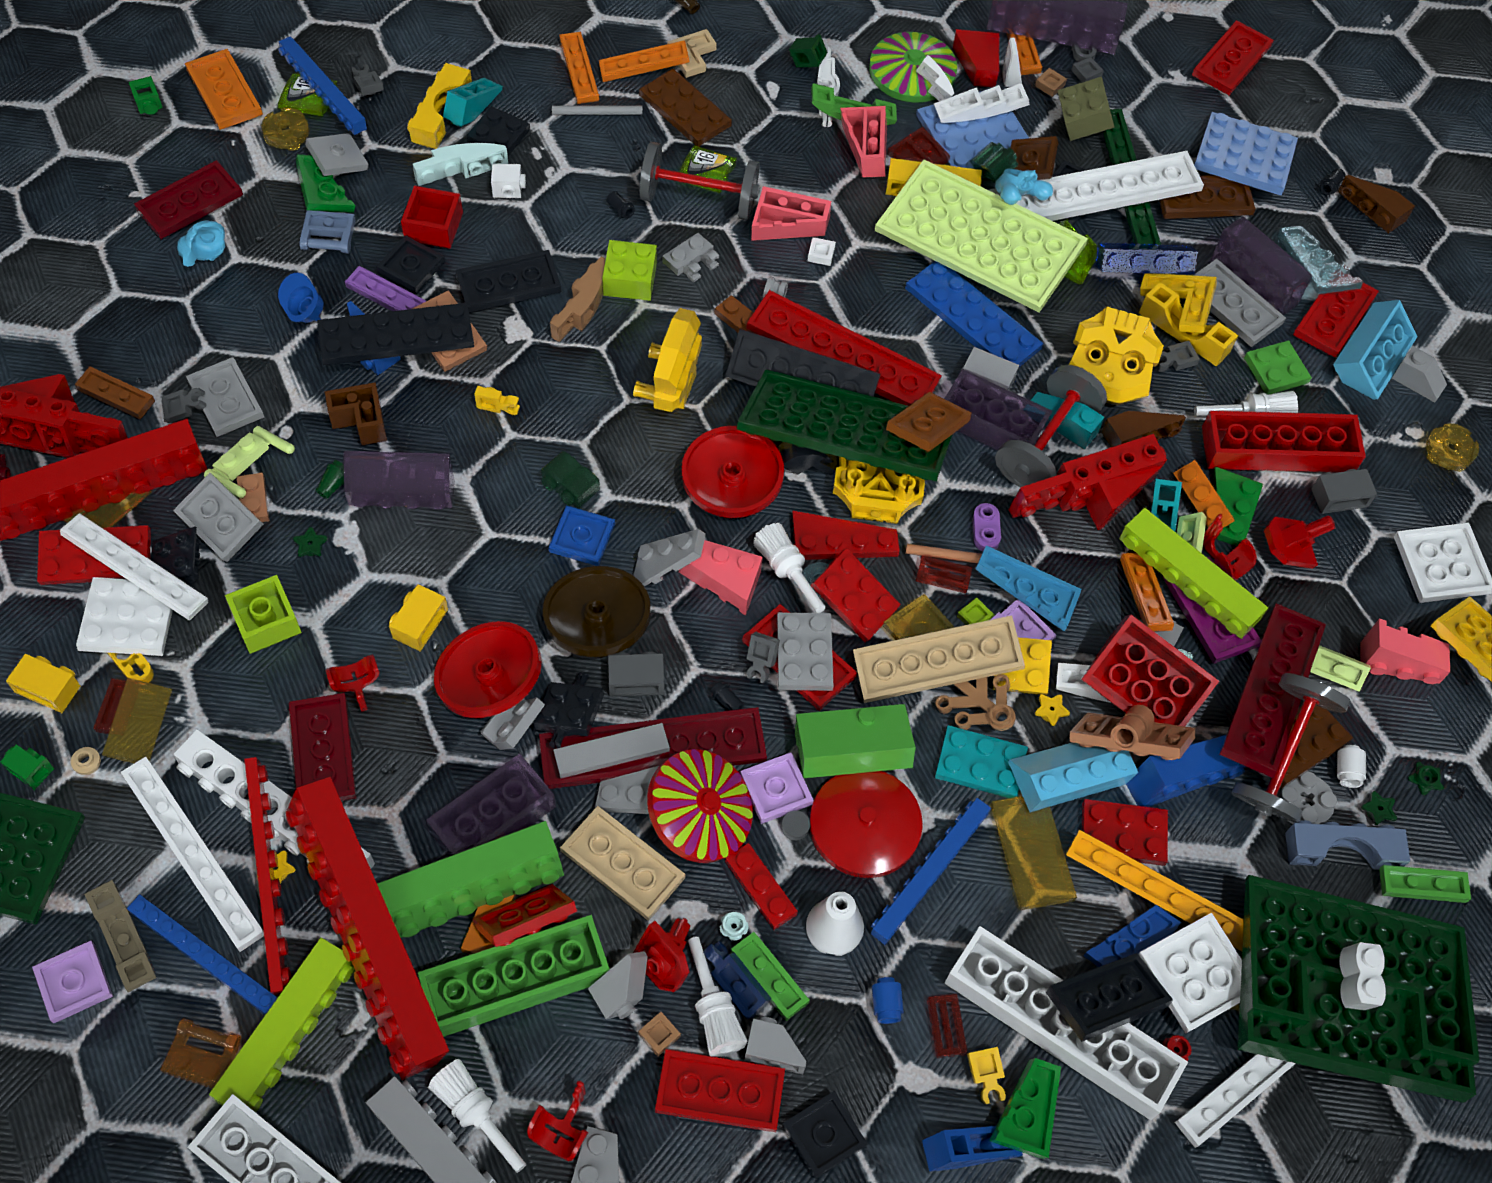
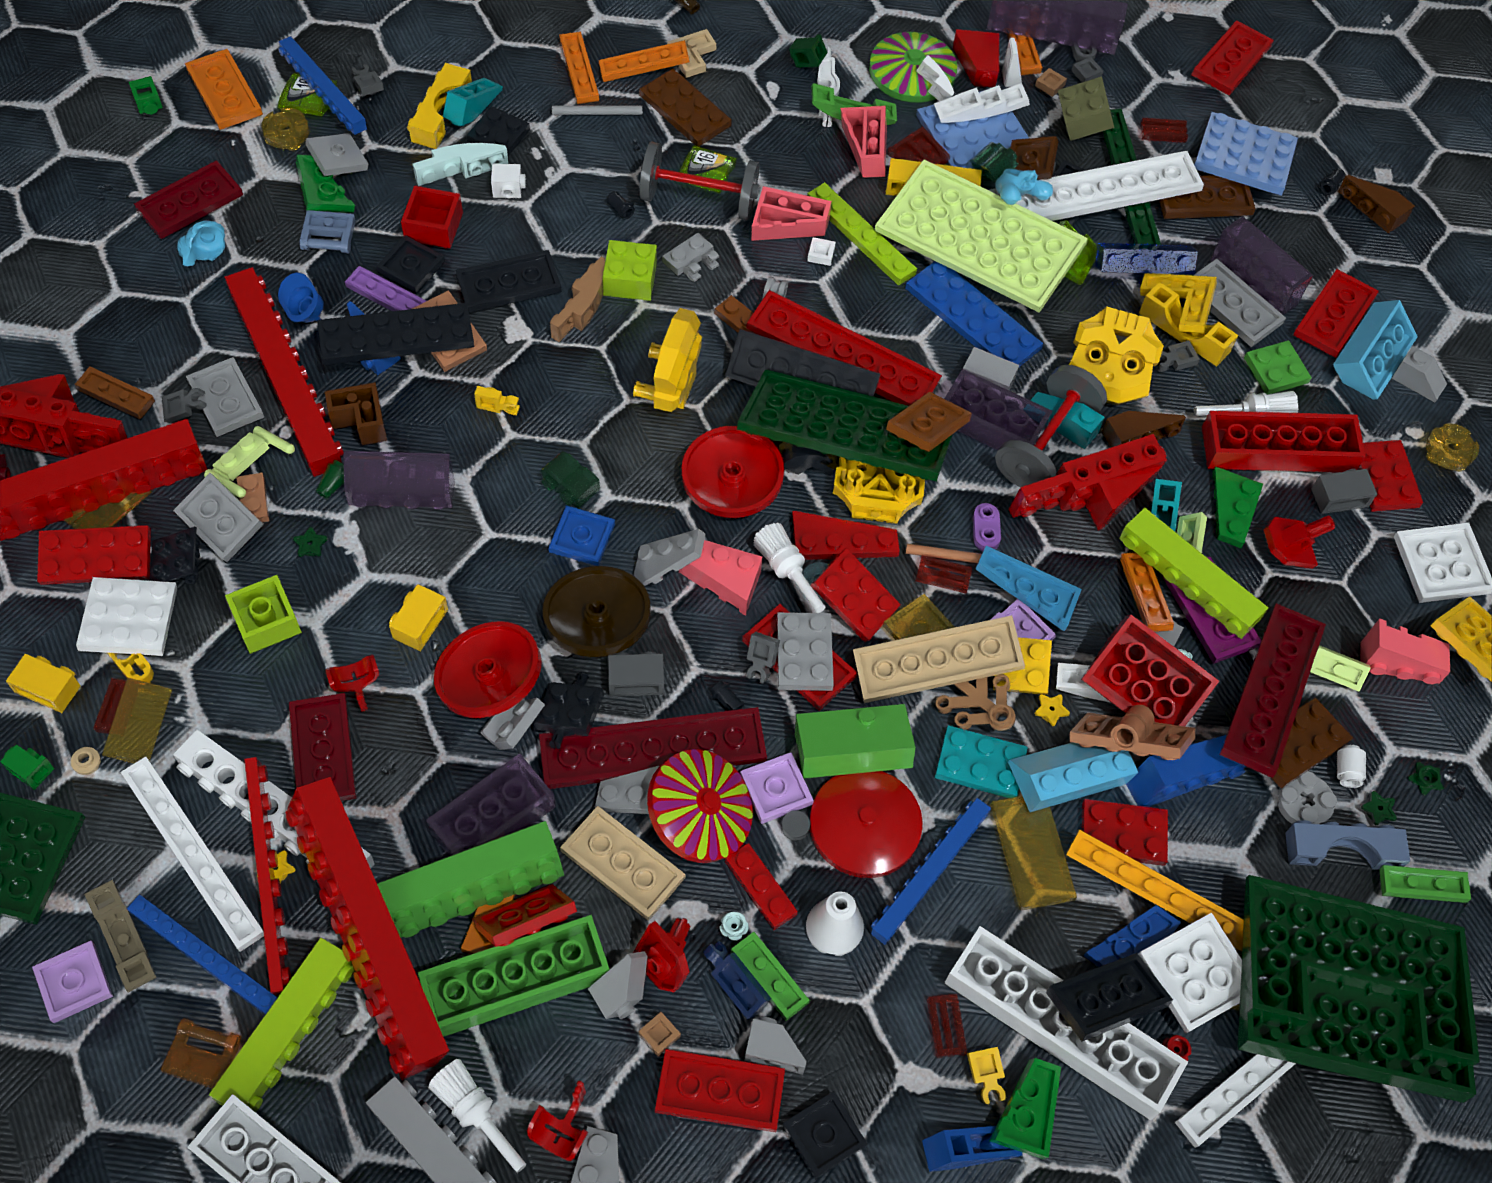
white tile [60,513,208,621] -> none
light grey tile [554,723,670,779] -> none
white piece [688,937,748,1057] -> none
blue brick [872,977,904,1024] -> none
lime tile [957,598,995,625] -> none
orange plate [1173,460,1235,528] -> none
red helmet [1203,514,1257,581] -> none
dark grey piece [1231,673,1351,822] -> none
clear light blue wing [1278,226,1363,294] -> none
white brick [1340,942,1386,1010] -> none
none -> red brick [225,267,344,477]
none -> lime plate [807,182,917,286]
none -> clear red tile [1141,118,1188,143]
none -> red plate [1357,440,1423,512]

